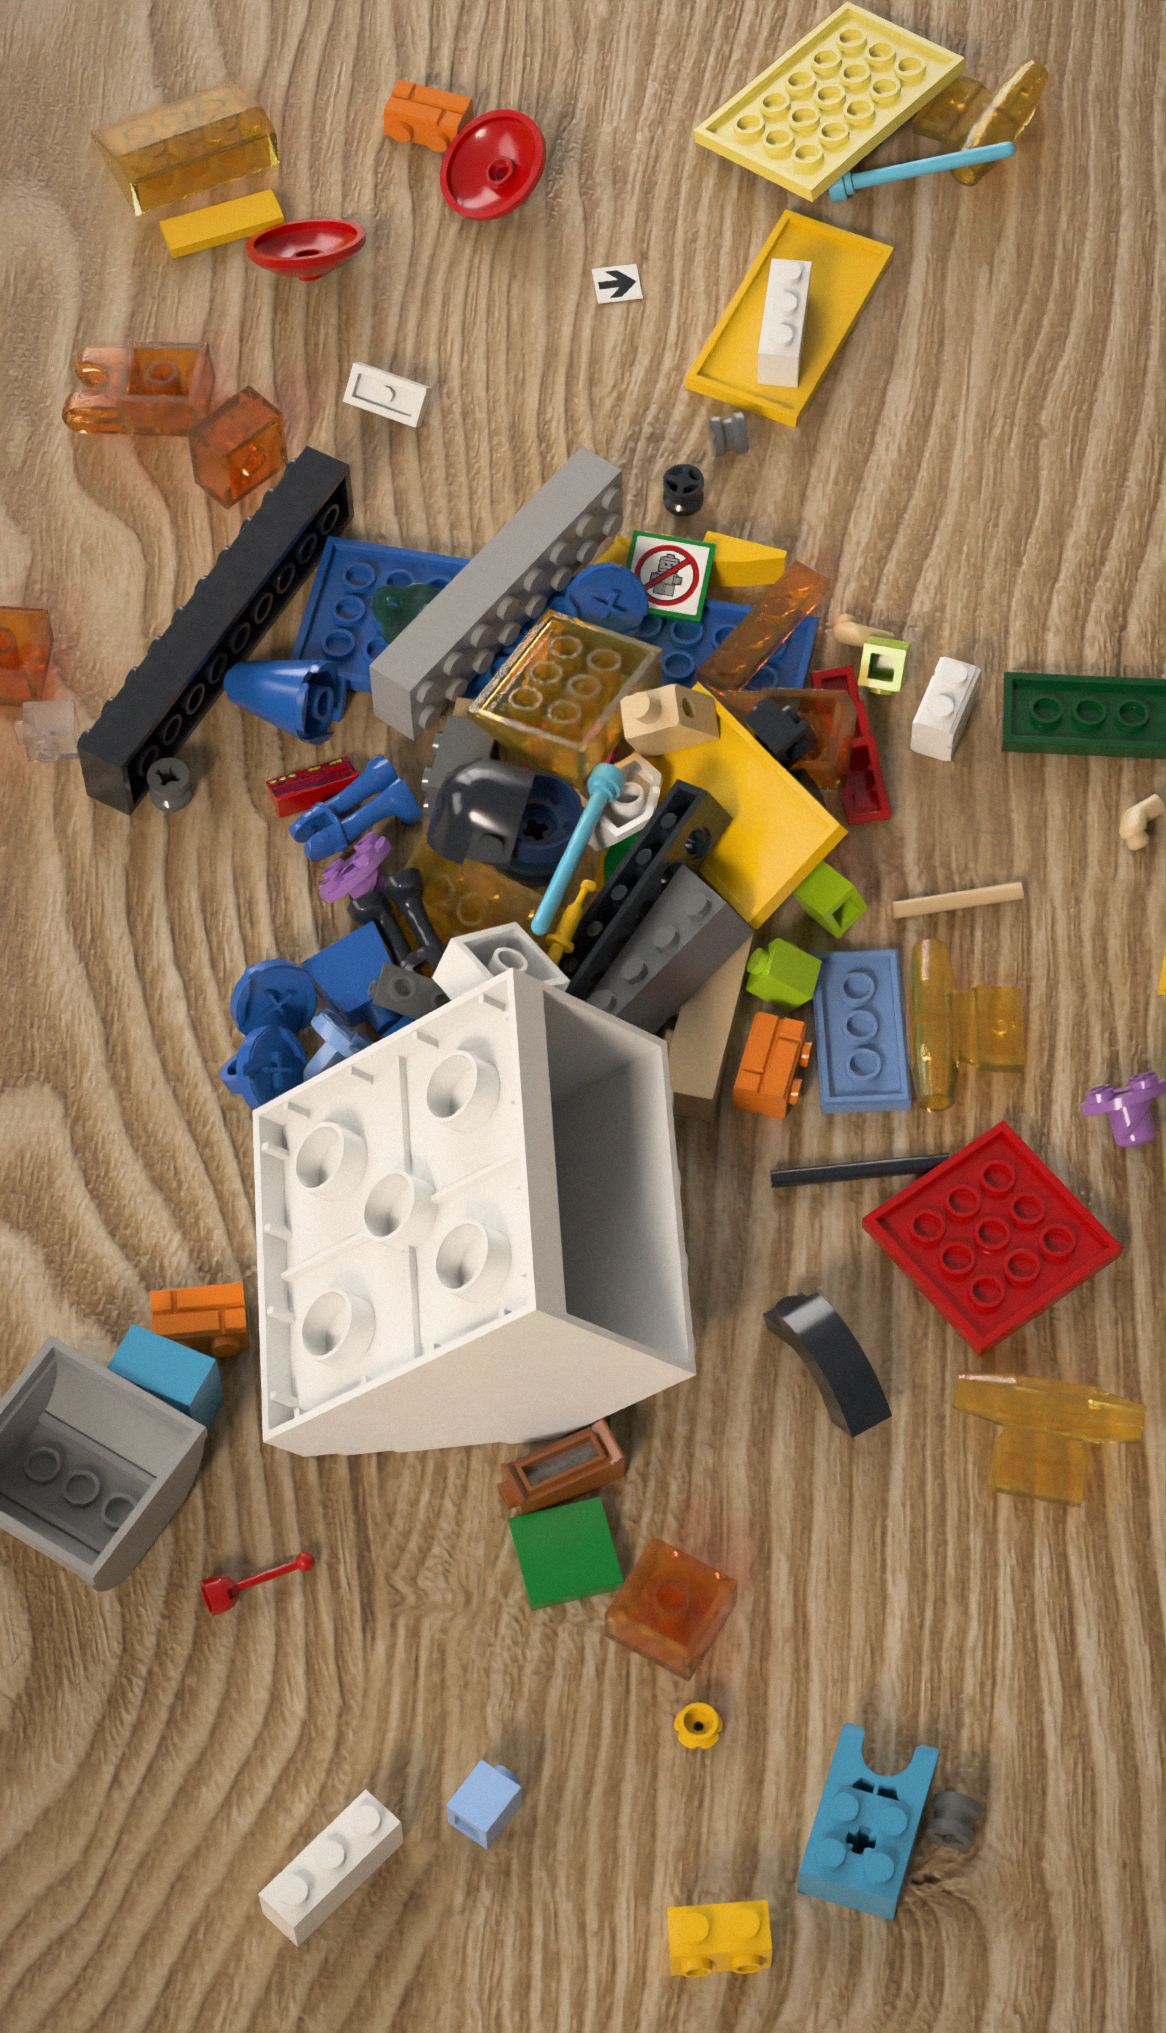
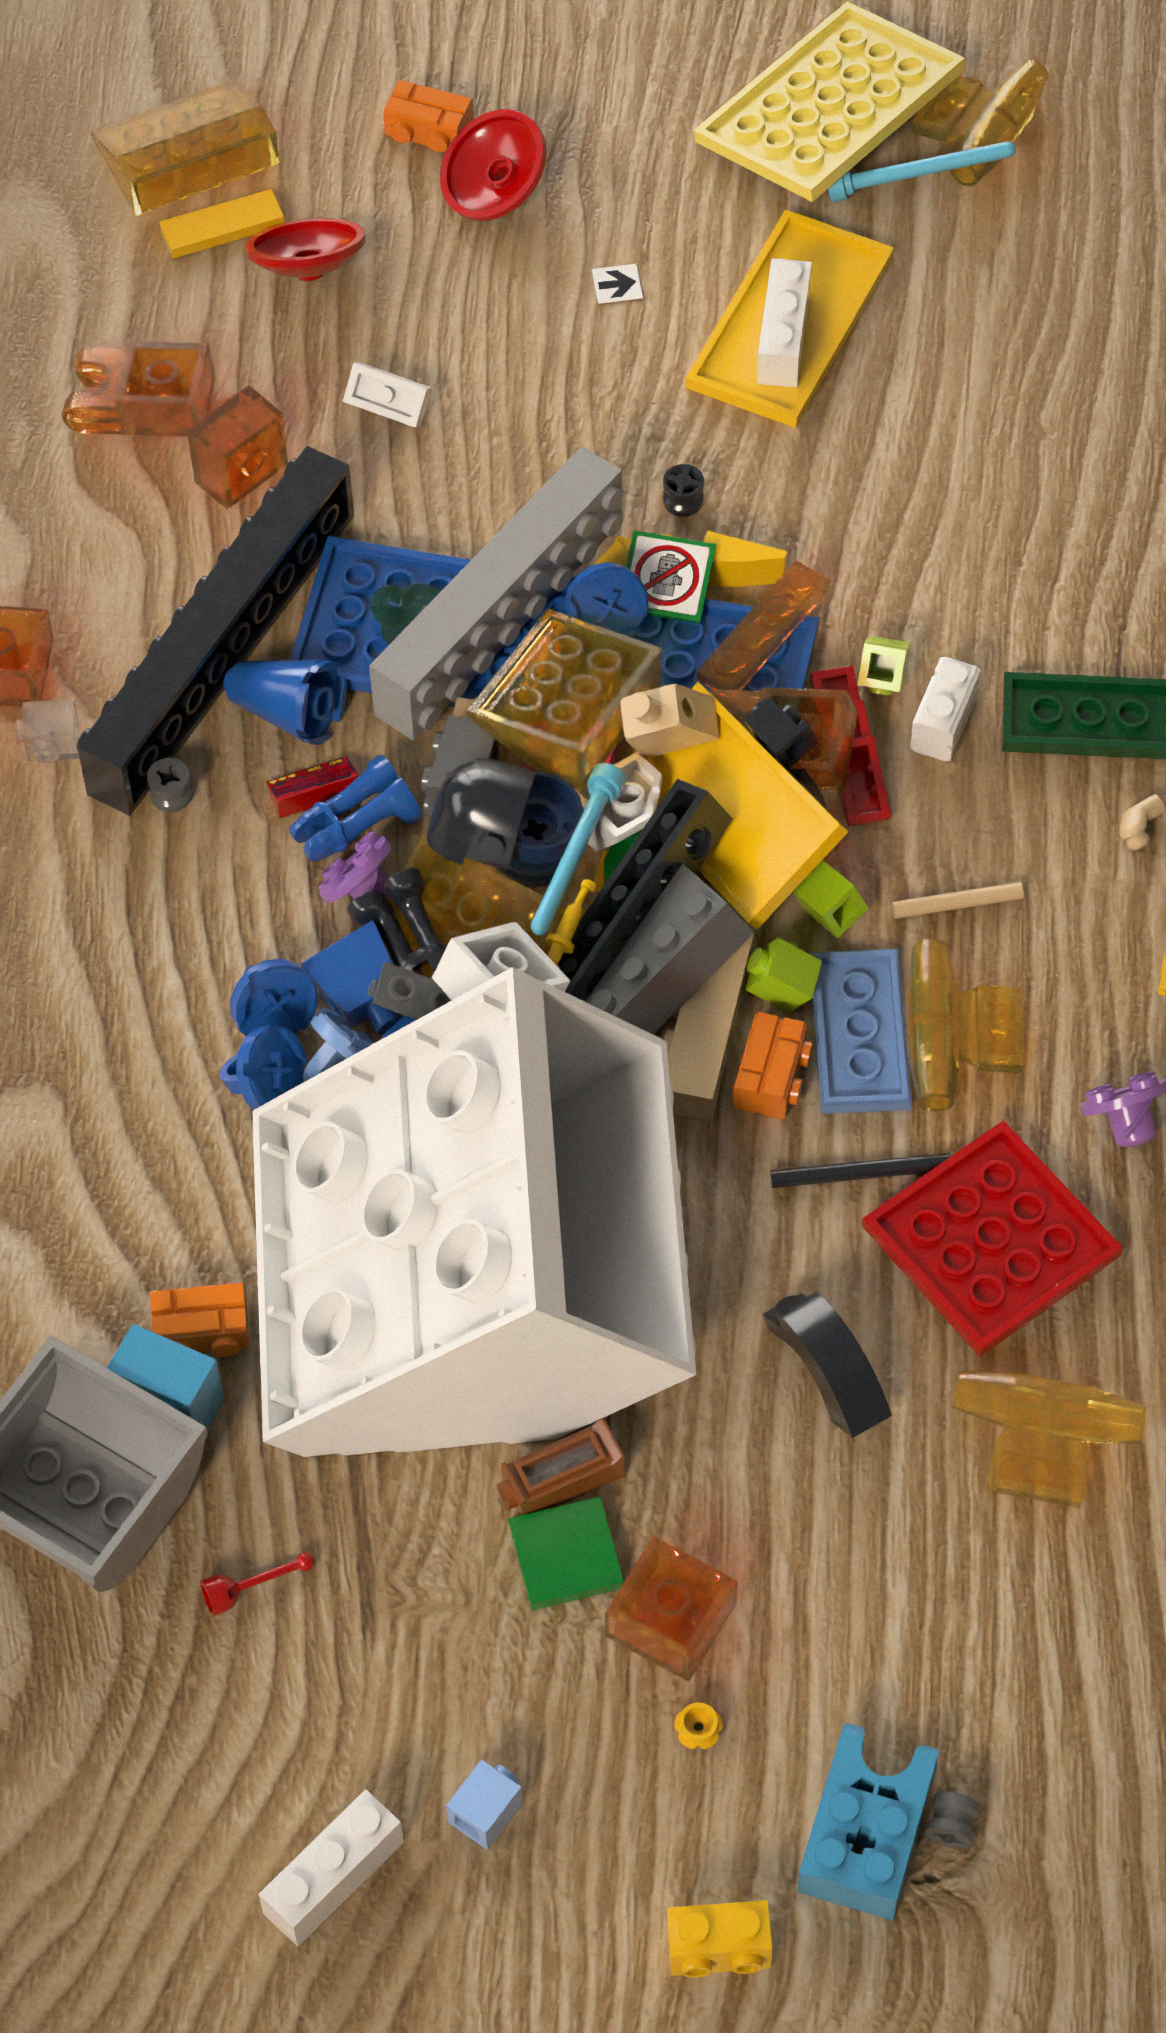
dark grey wheel [708,412,748,457] -> none
tan arm [832,614,894,648] -> none

